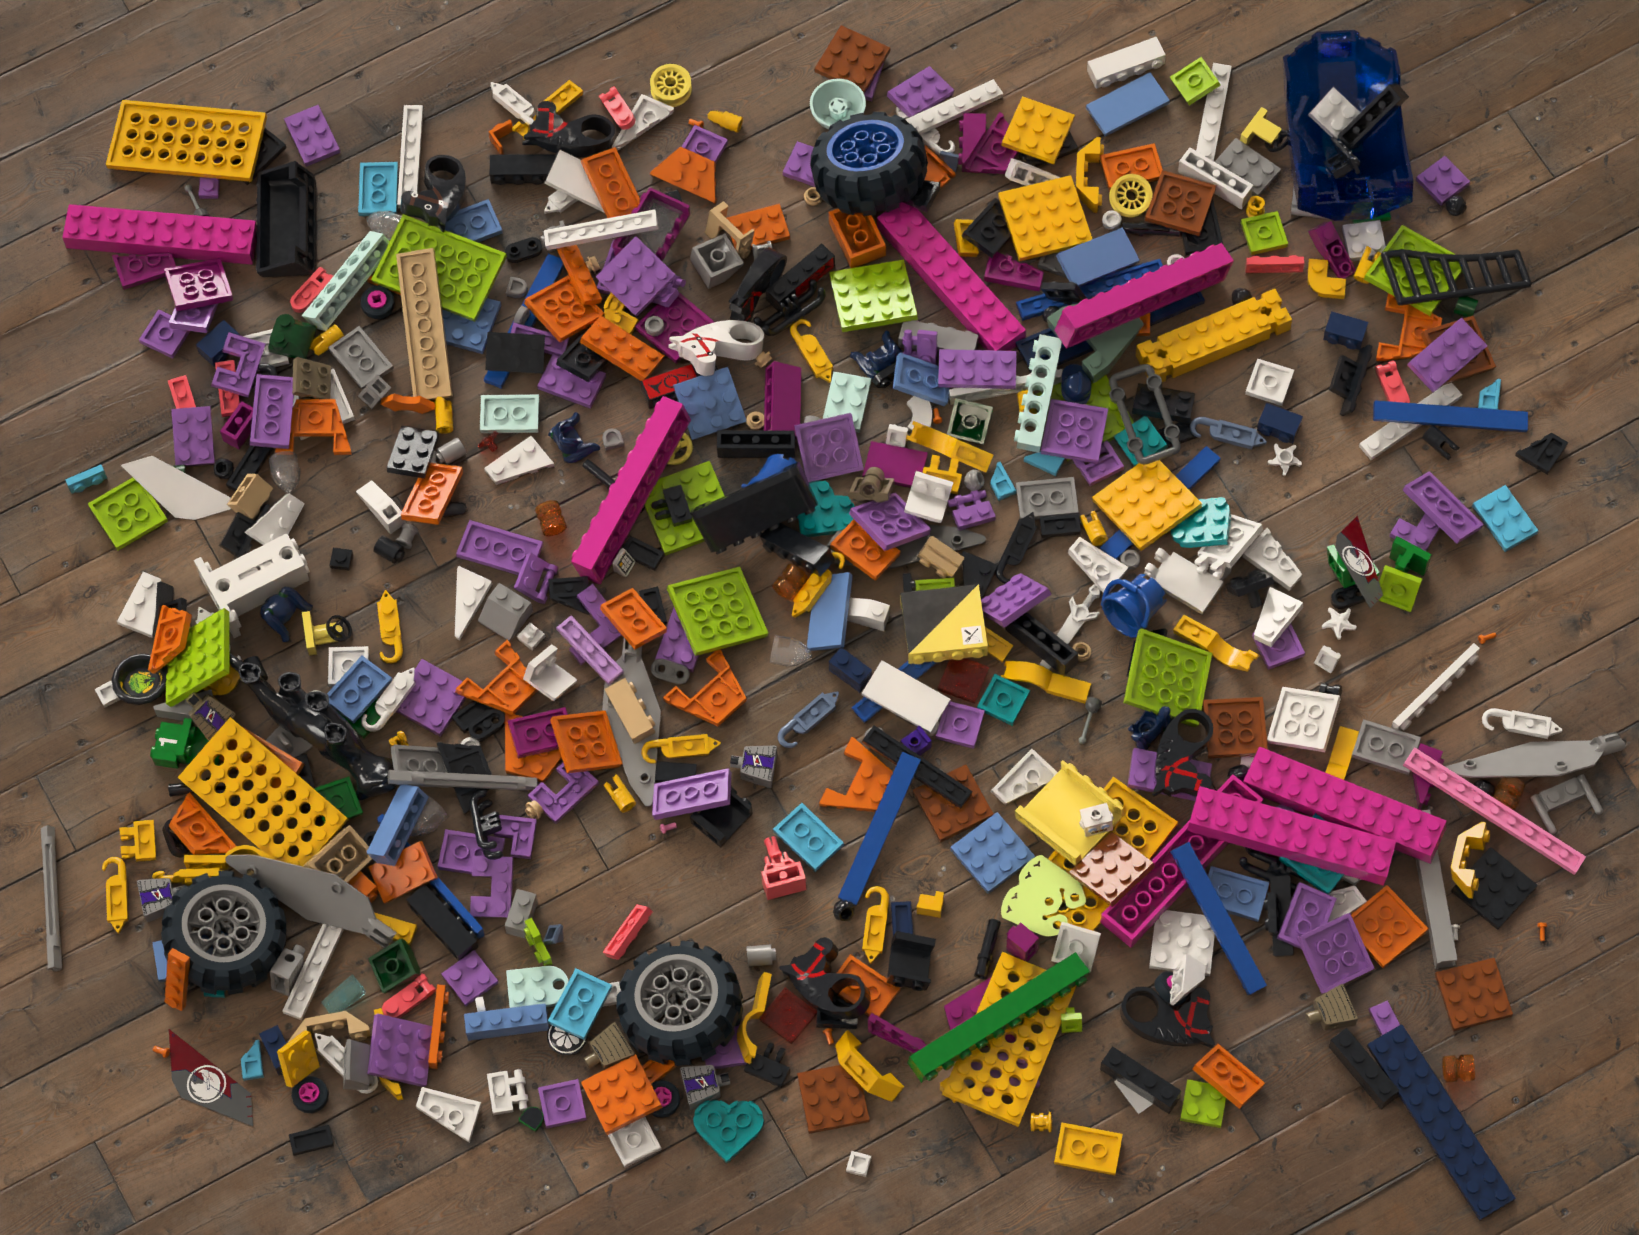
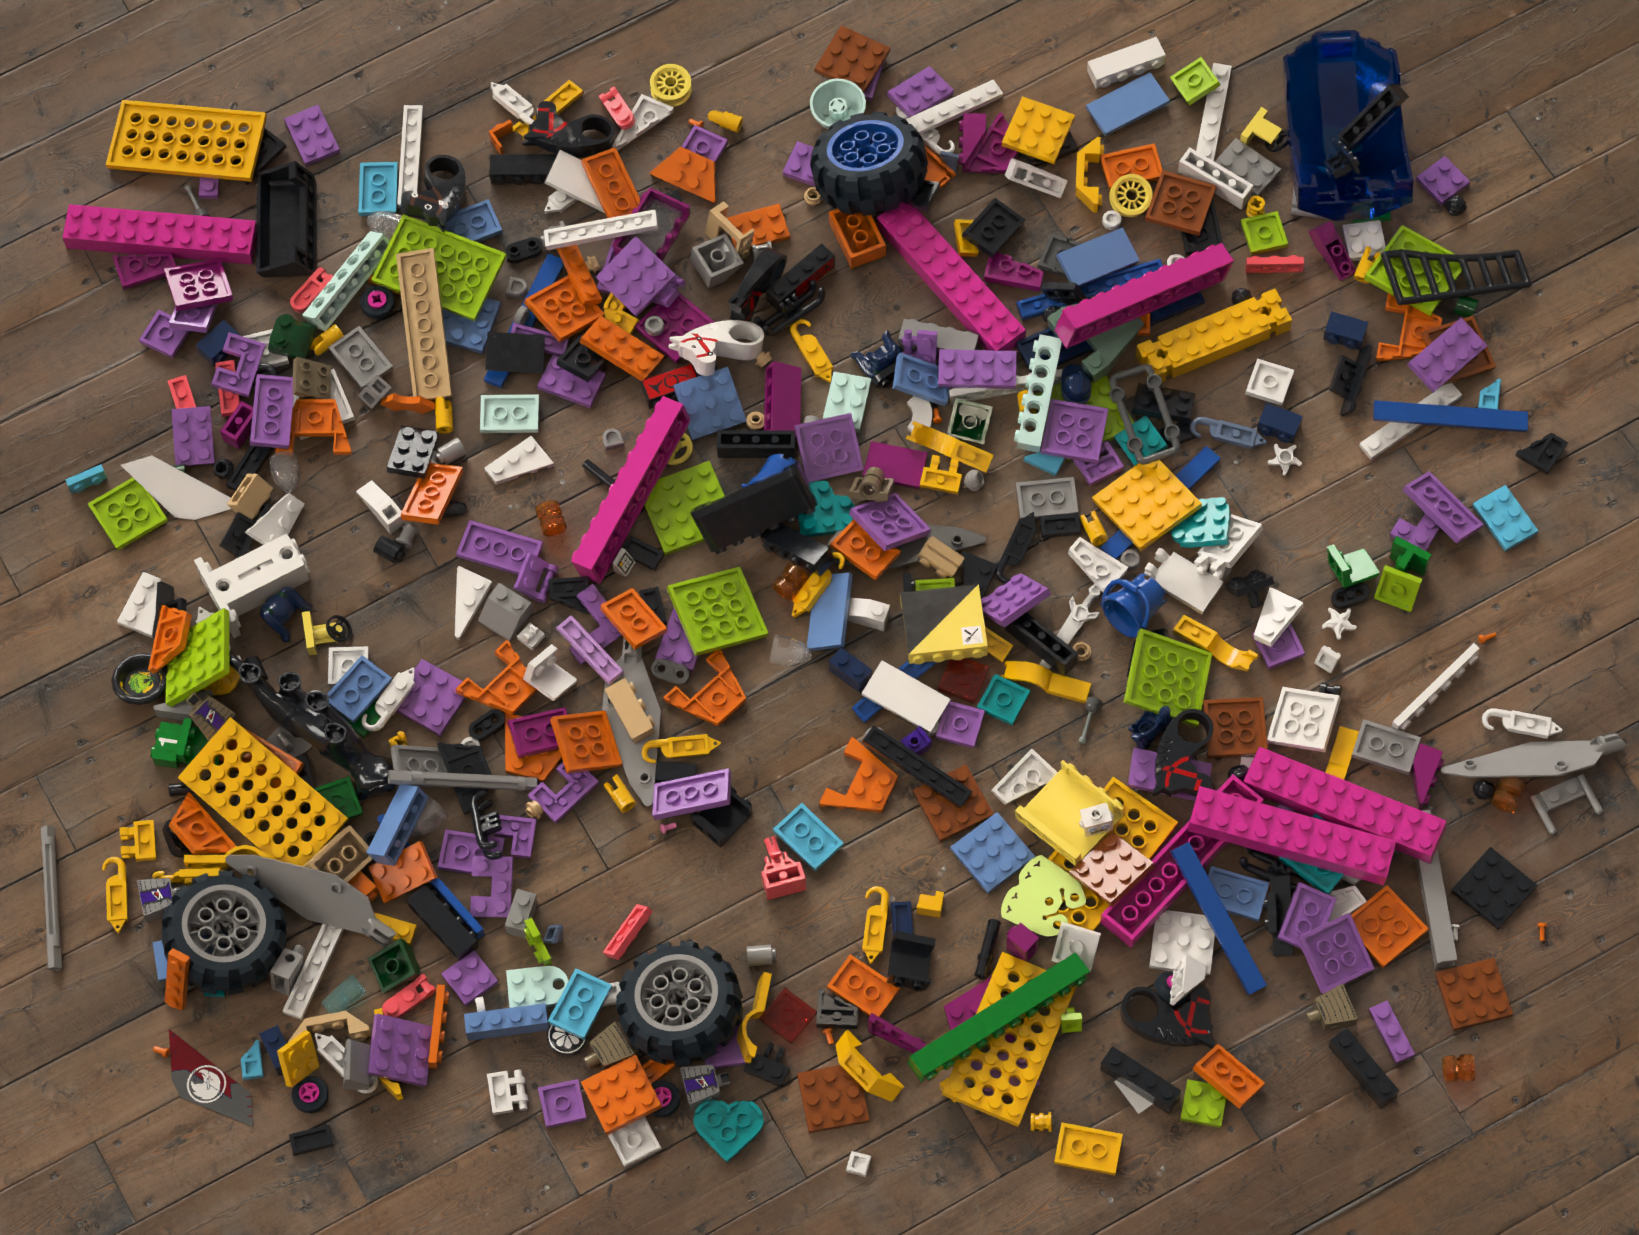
white plate [95,681,121,708] -> none
black plate [330,547,353,571] -> none
yellow plate [377,590,403,664] -> none
white wing [416,1087,482,1143] -> none
black tile [452,701,494,734] -> none
clear red plant [477,431,498,452] -> none
black tile [519,1107,544,1132] -> none
dark blue hair [548,412,600,463] -> none
black hinge [651,485,693,527] -> none
torso [730,746,777,788] -> none
sand blue plate [778,691,839,748] -> none
black animal [779,937,871,1020] -> none
lime plate [829,260,918,332] -> none
black piece [833,900,854,921] -> none
blue tile [838,752,921,906] -> none
white tile [886,424,908,448] -> none
white bracket [904,471,953,523] -> none
medium lavender plate [948,490,996,530] -> none
medium azure tile [990,462,1016,501] -> none
yellow plate [998,175,1092,262] -> none
black pin [1122,221,1180,237] -> none
white wing [1243,528,1302,591] -> none
yellow plate [1307,259,1346,299] -> none
white plate [1308,87,1361,140] -> none
sticker [1335,516,1383,608] -> none
dark blue plate [1367,1024,1516,1221] -> none
coral plate [1375,360,1410,403] -> none
bright pink plate [1403,747,1586,875] -> none
black hinge [1422,425,1460,461] -> none
yellow slope [1451,822,1490,899] -> none

